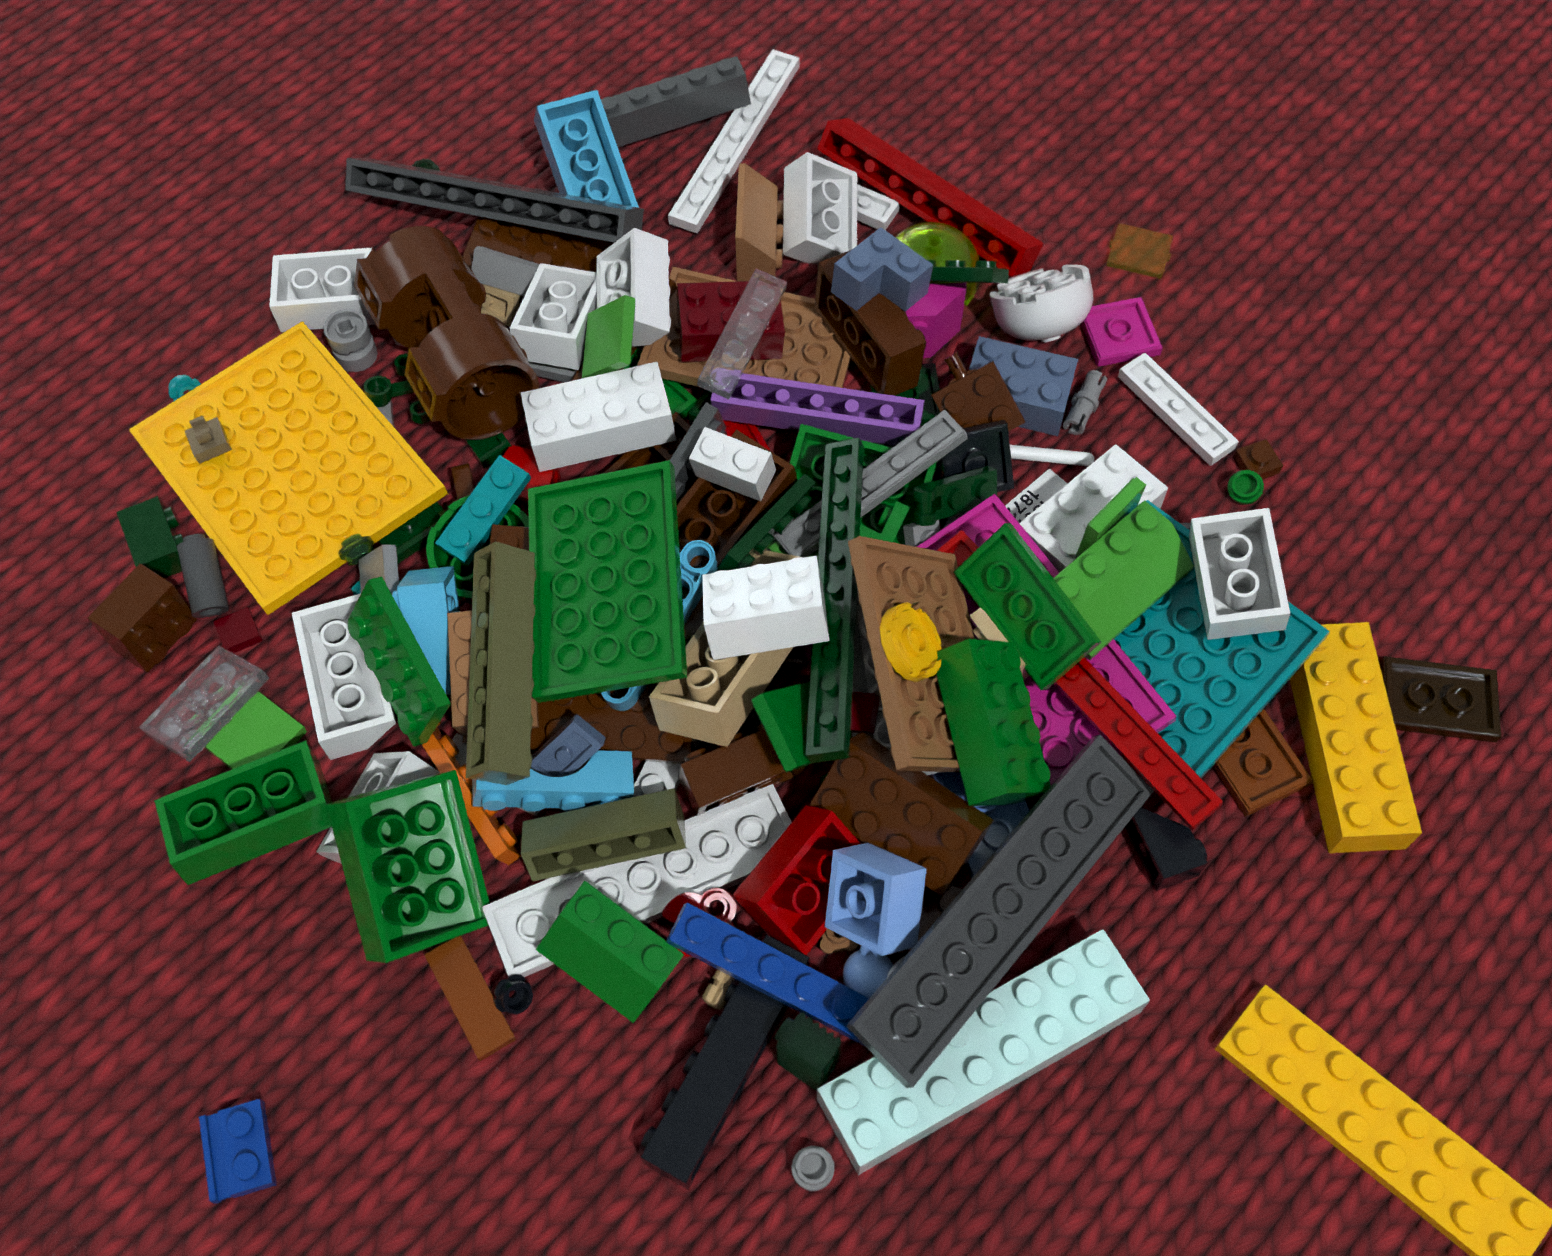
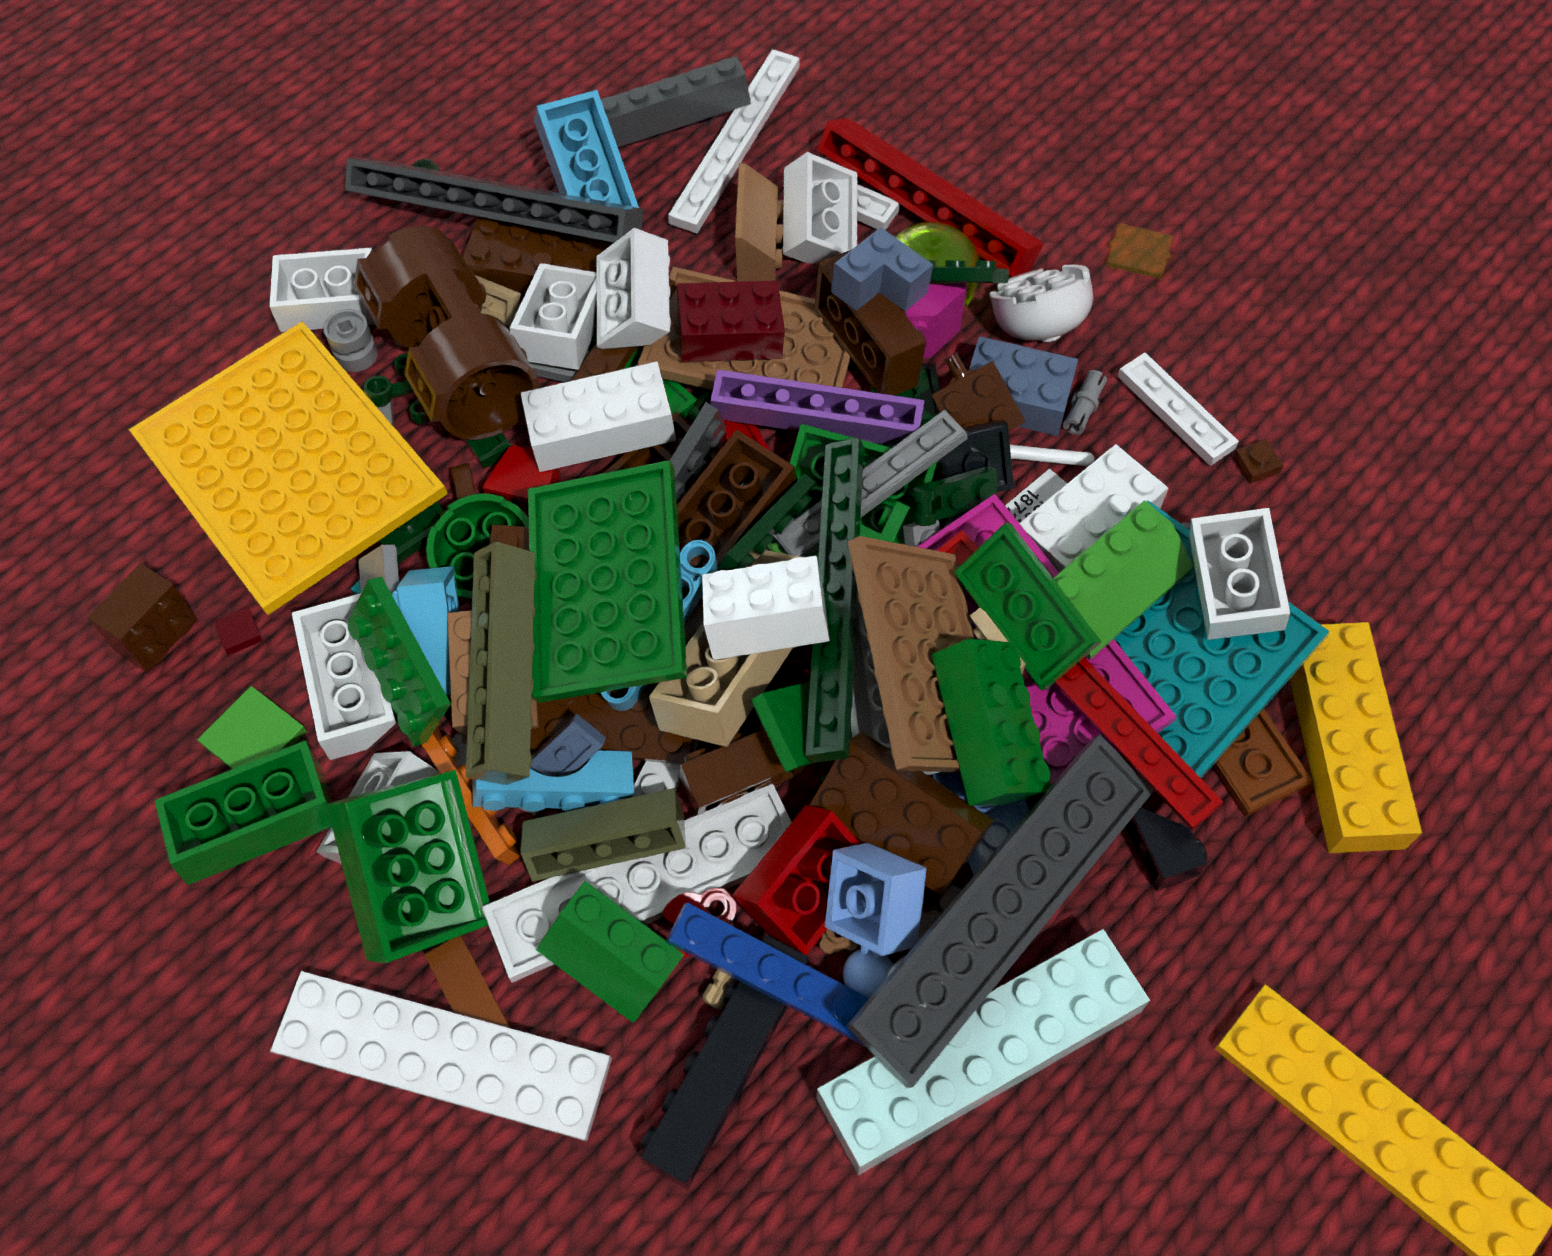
dark green brick [116,496,184,578] -> none
clear plate [139,646,269,762] -> none
teal plate [168,375,201,402] -> none
dark grey brick [177,534,229,618] -> none
dark tan tile [185,416,232,464] -> none
blue plate [199,1099,277,1204] -> none
clear green plate [338,534,374,566] -> none
teal plate [435,455,531,566] -> none
light grey tile [471,246,539,296] -> none
black plate [494,974,533,1014] -> none
bright green tile [582,295,636,378] -> none
white brick [689,427,776,502] -> none
clear plate [697,268,787,400] -> none
clear green brick [775,1012,841,1091] -> none
light grey plate [792,1146,835,1191] -> none
dark red tile [850,692,880,734] -> none
yellow tile [880,602,942,682] -> none
bright green tile [1076,477,1147,558] -> none
dark pink tile [1081,297,1163,367] -> none
green plate [1227,470,1264,505] -> none
dark brown tile [1379,656,1501,743] -> none
none -> white plate [271,971,612,1142]

